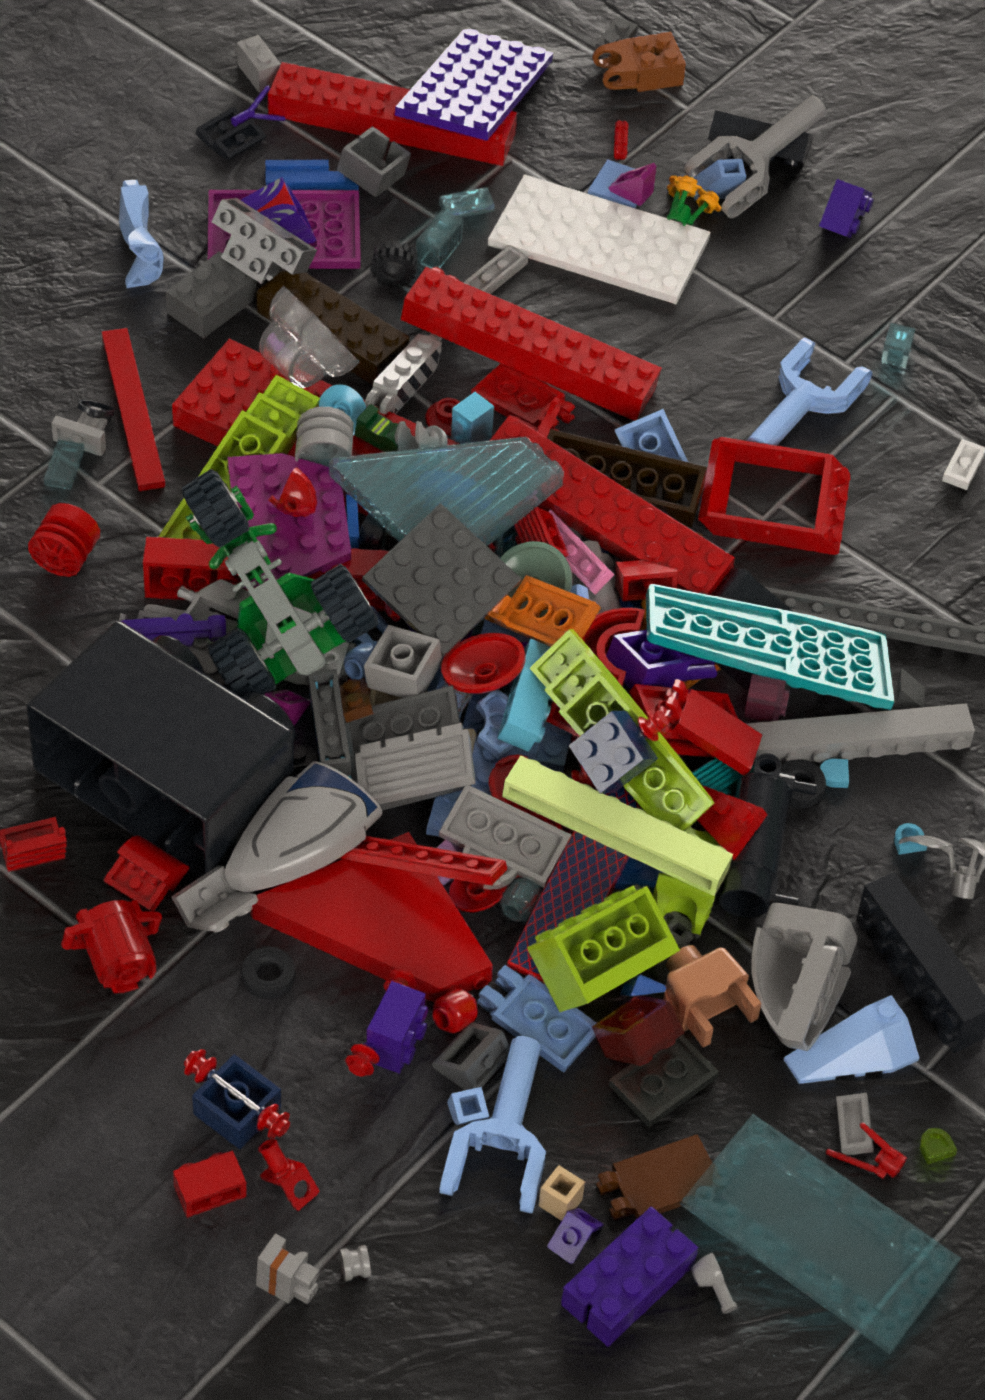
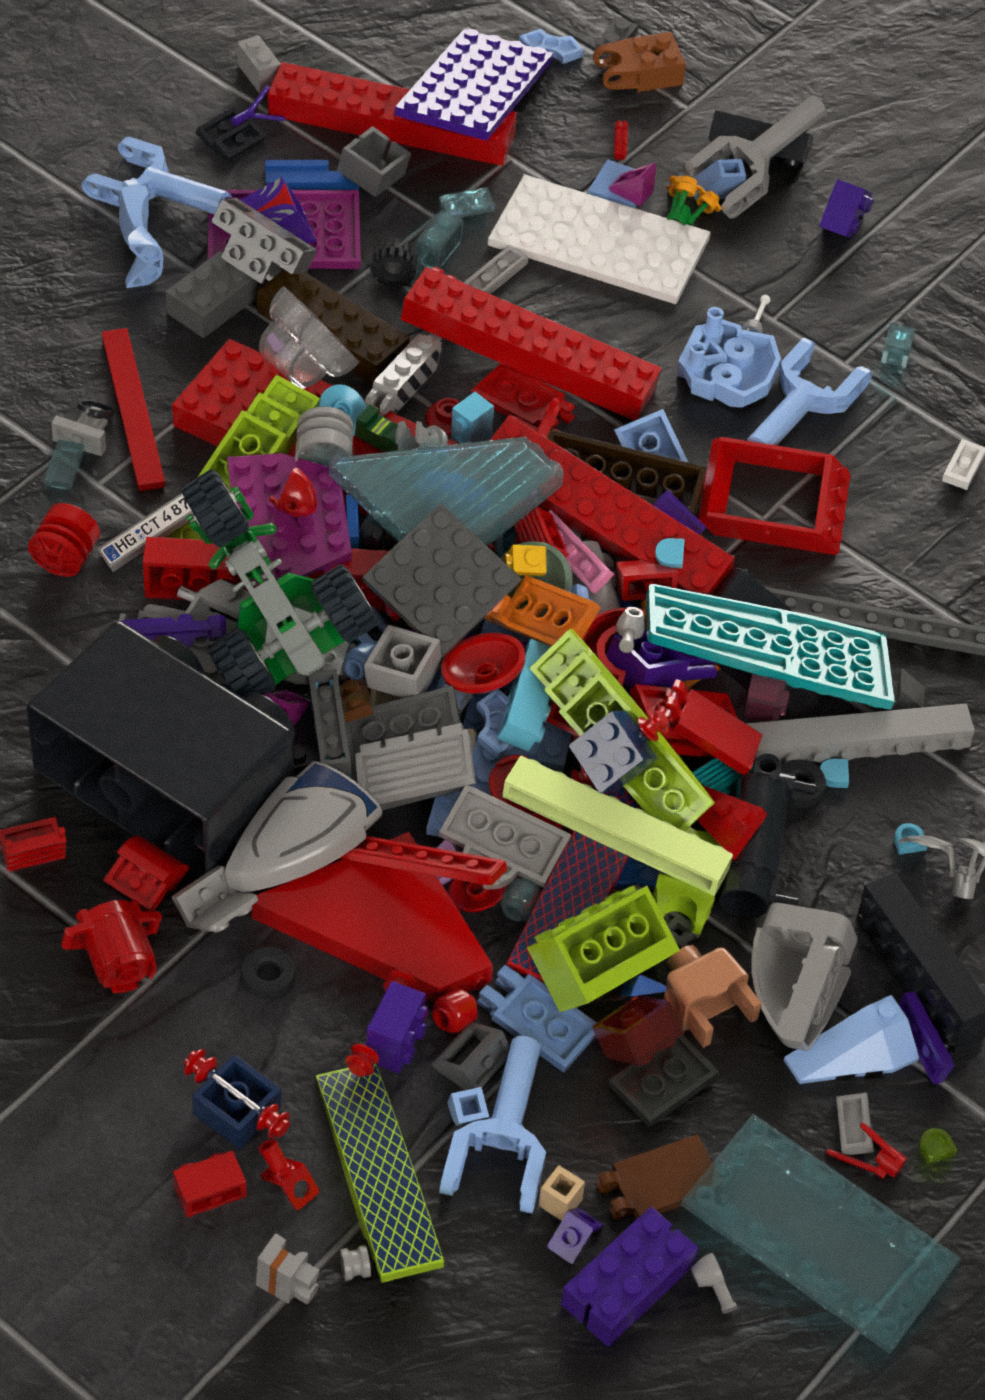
none -> light blue piece [82,137,232,214]
none -> tile [97,493,194,572]
none -> dark blue slope [316,1064,444,1283]
none -> yellow bracket [503,545,547,576]
none -> light blue tile [519,29,584,64]
none -> light grey bar [615,607,645,653]
none -> dark purple tile [653,490,707,535]
none -> medium azure tile [656,538,685,568]
none -> light blue brick [677,307,781,407]
none -> hinge [742,295,770,333]
none -> dark purple plate [898,991,955,1084]

